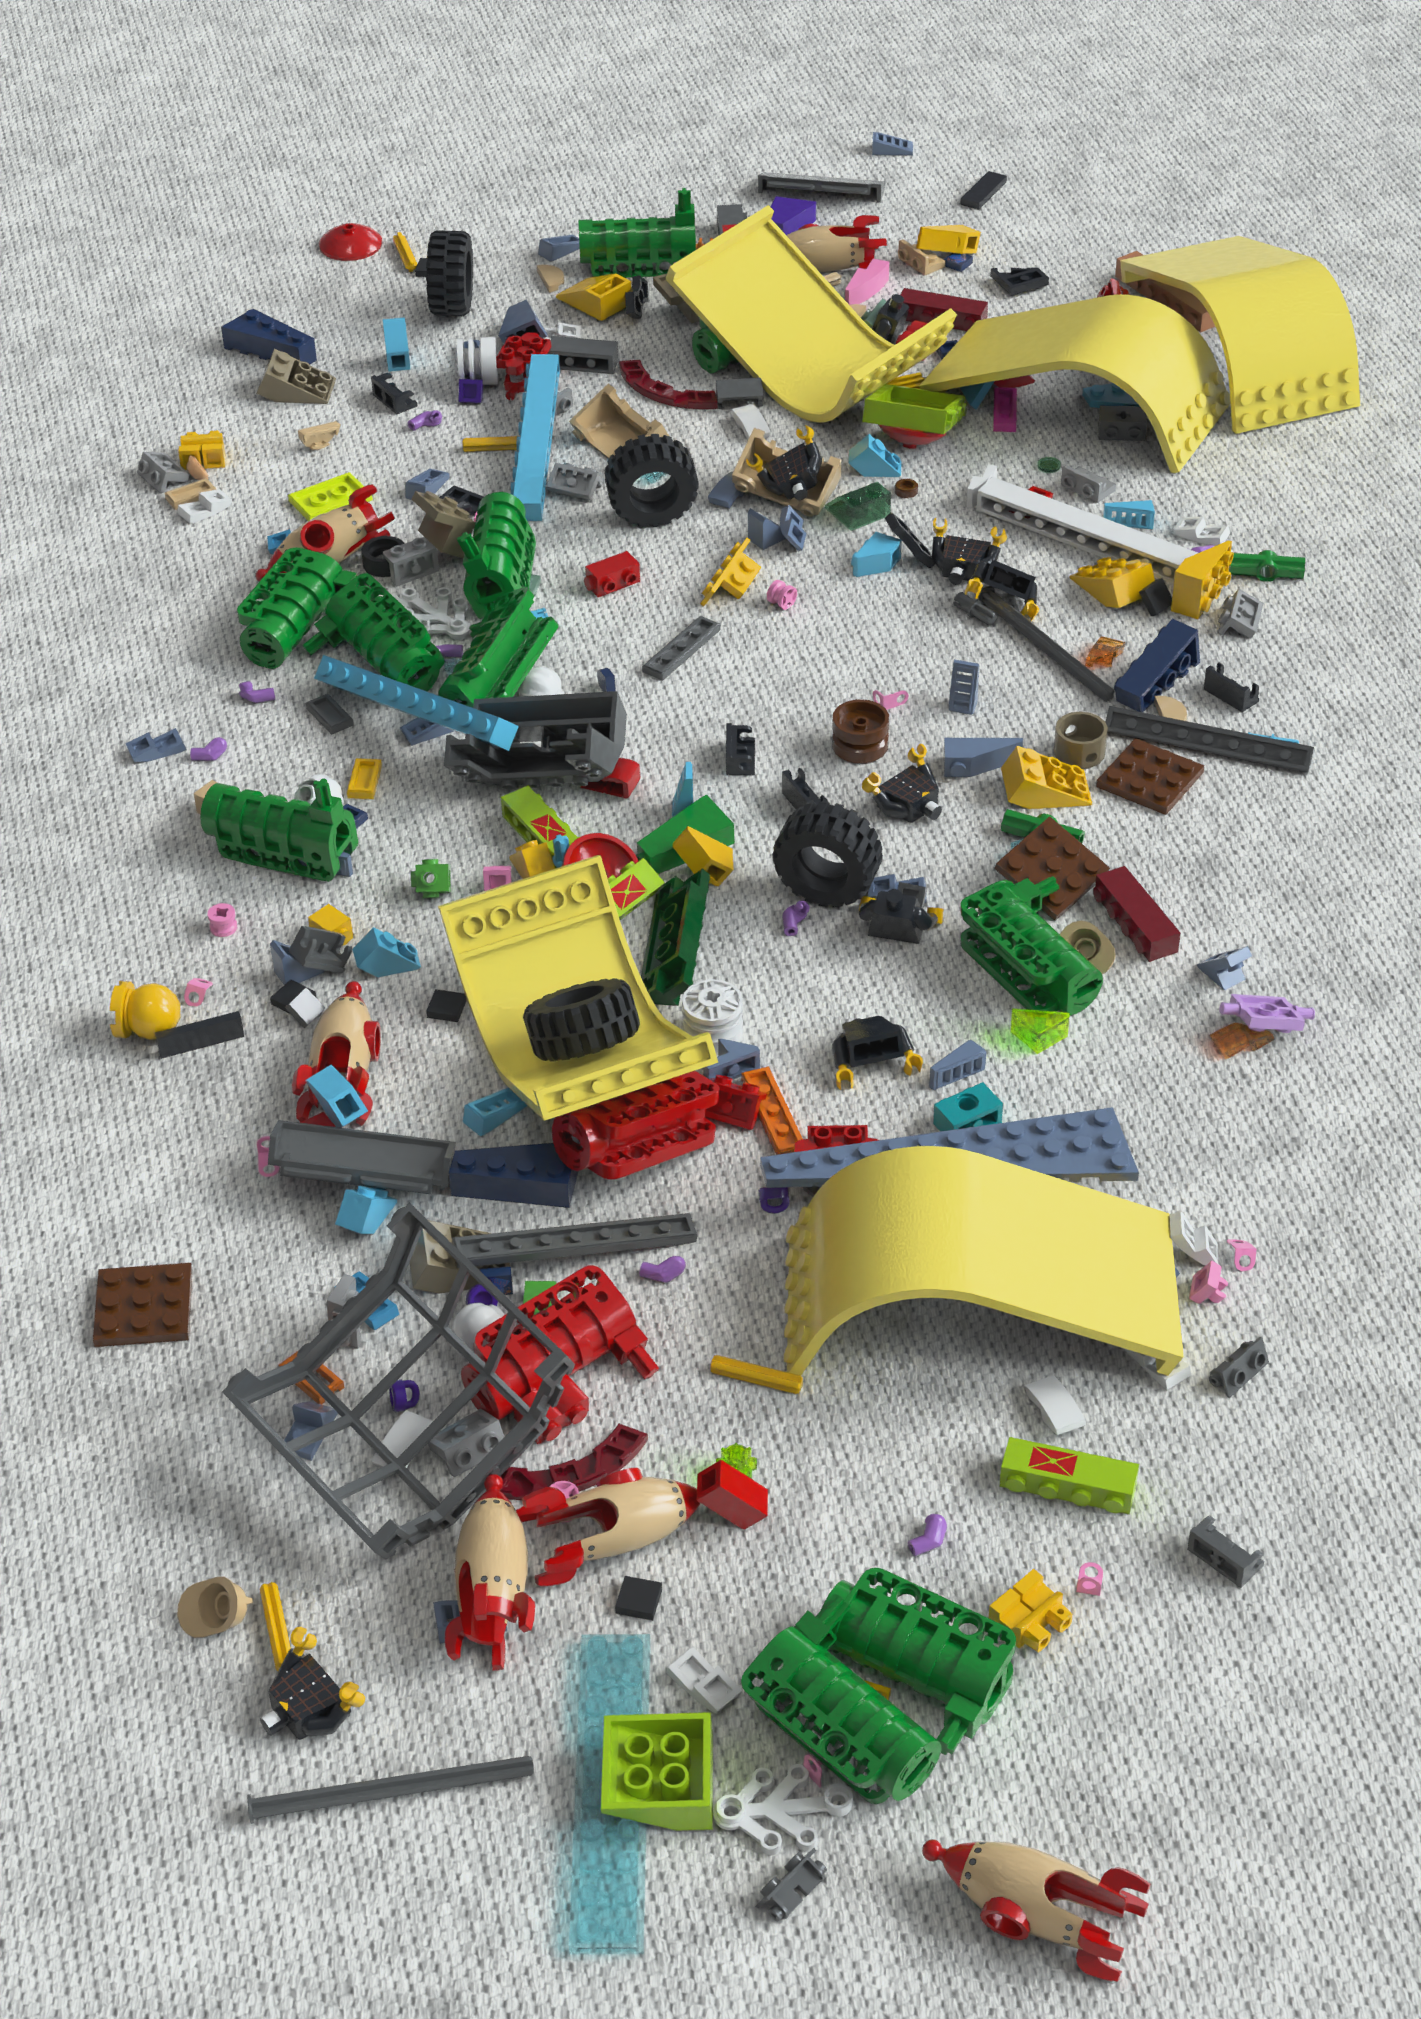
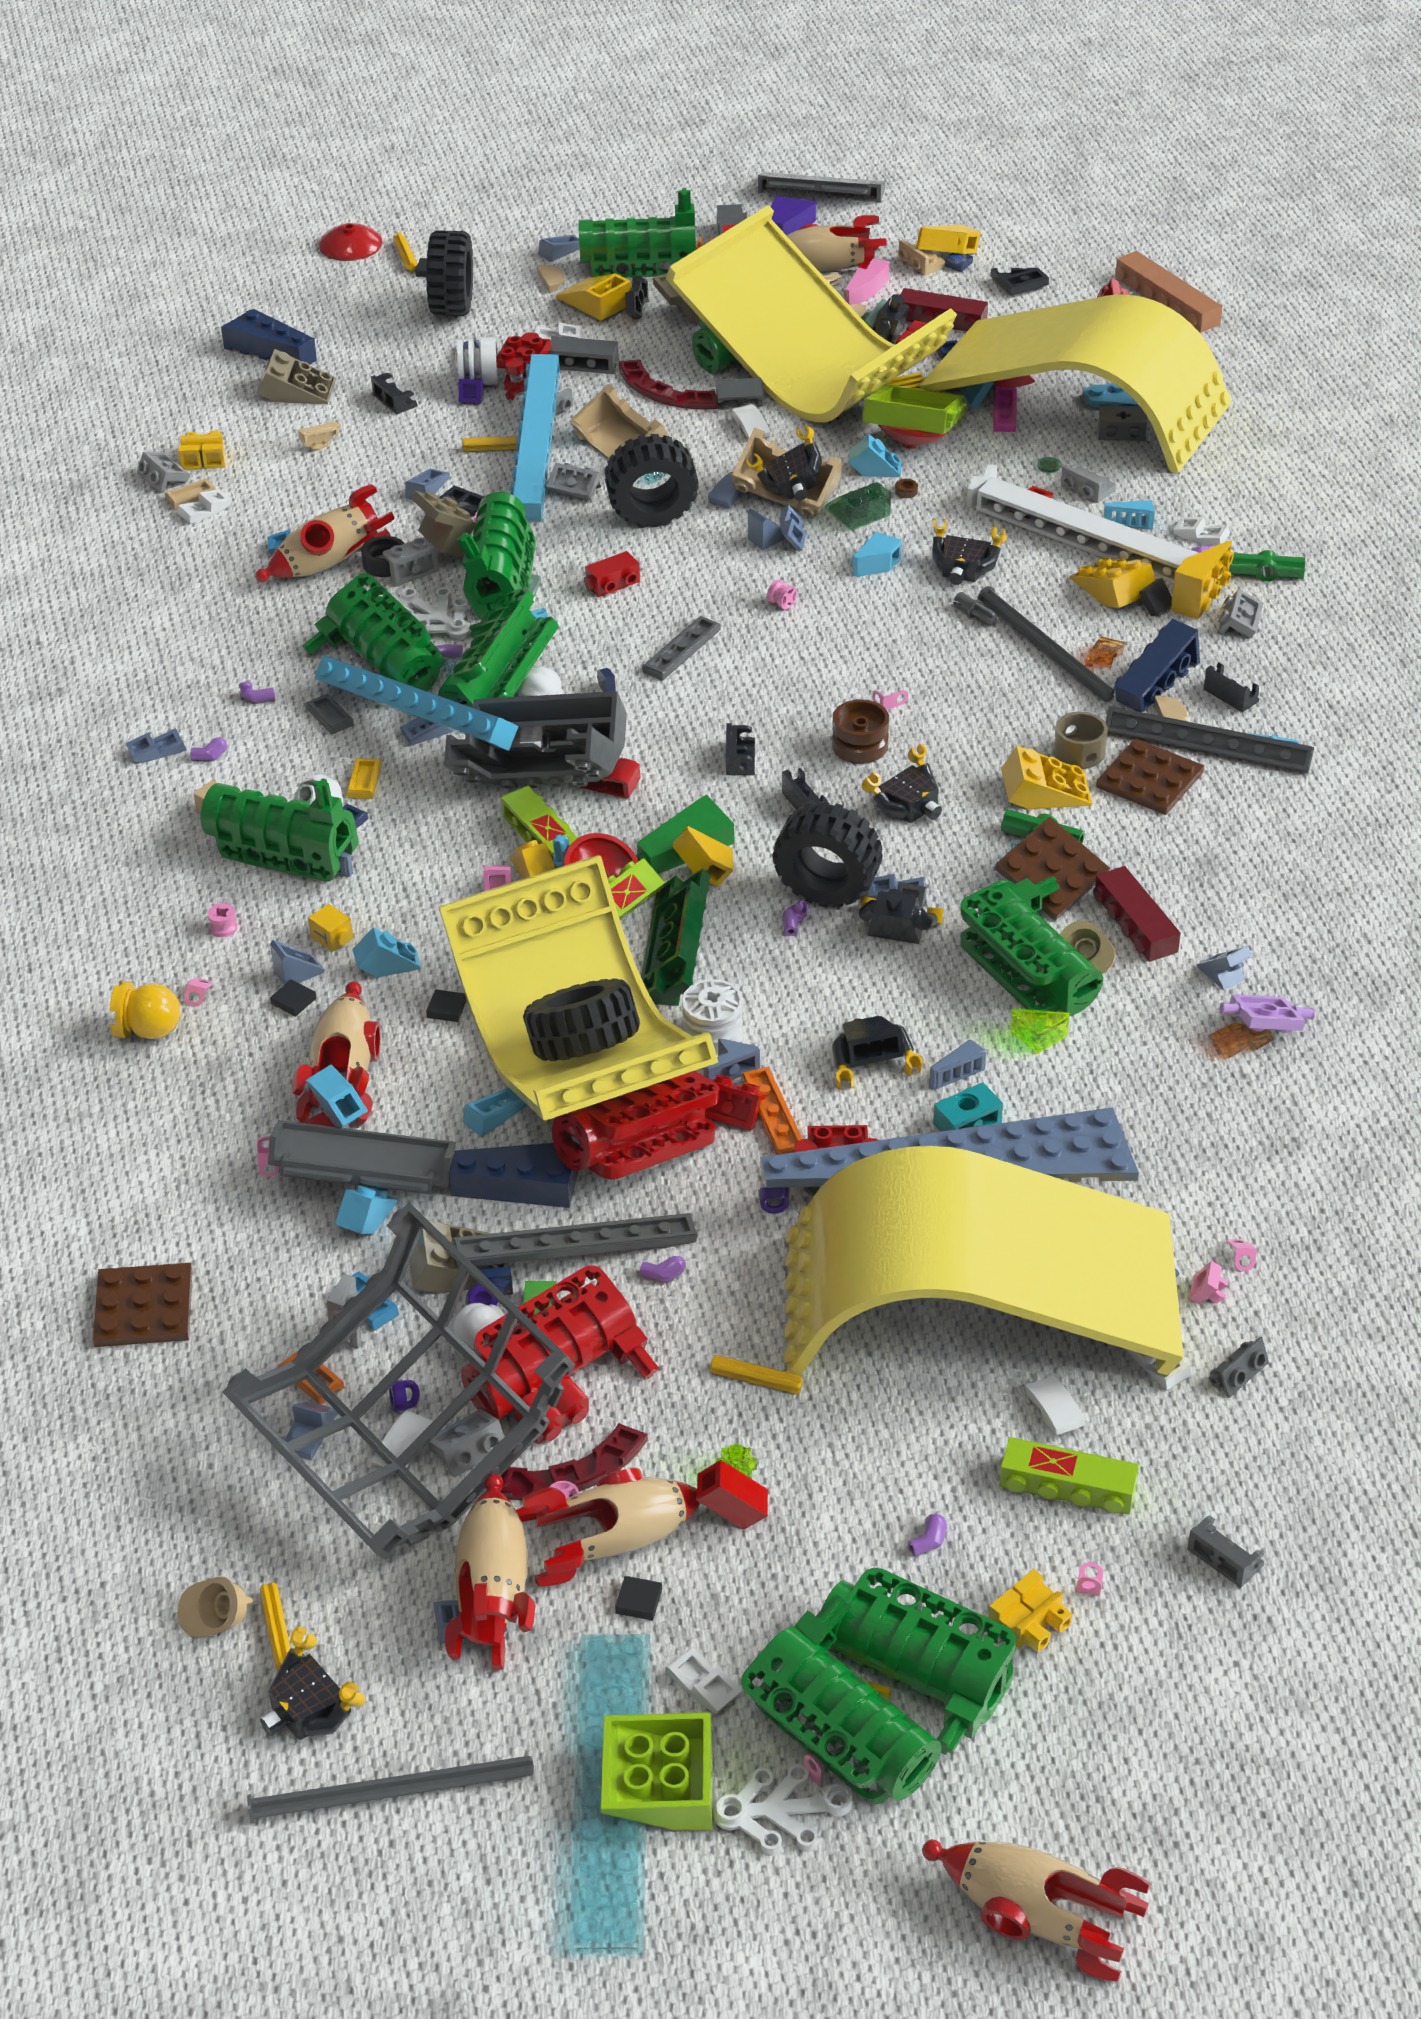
black tile [155,1011,244,1059] -> none
light nougat animal [187,455,209,480] -> none
green piece [237,547,370,669] -> none
tile [285,988,325,1028] -> none
neon yellow tile [288,472,373,521] -> none
dark grey hinge [288,926,352,973] -> none
medium azure slope [383,317,411,372] -> none
medium lavender arm [408,410,442,431] -> none
bright green brick [411,859,451,898] -> none
sand blue slope [498,299,548,343] -> none
medium azure slope [672,762,693,817] -> none
yellow bracket [700,537,761,606] -> none
dark grey hinge [755,1848,827,1922] -> none
sand blue slope [872,132,913,156] -> none
black tile [885,512,936,568] -> none
sand blue slope [943,738,1023,777] -> none
sand blue slope [949,659,979,715] -> none
black tile [960,171,1007,210] -> none
black torso [964,559,1039,621] -> none
light yellow panel [1120,236,1360,434] -> none
white slope [1169,1211,1219,1266] -> none

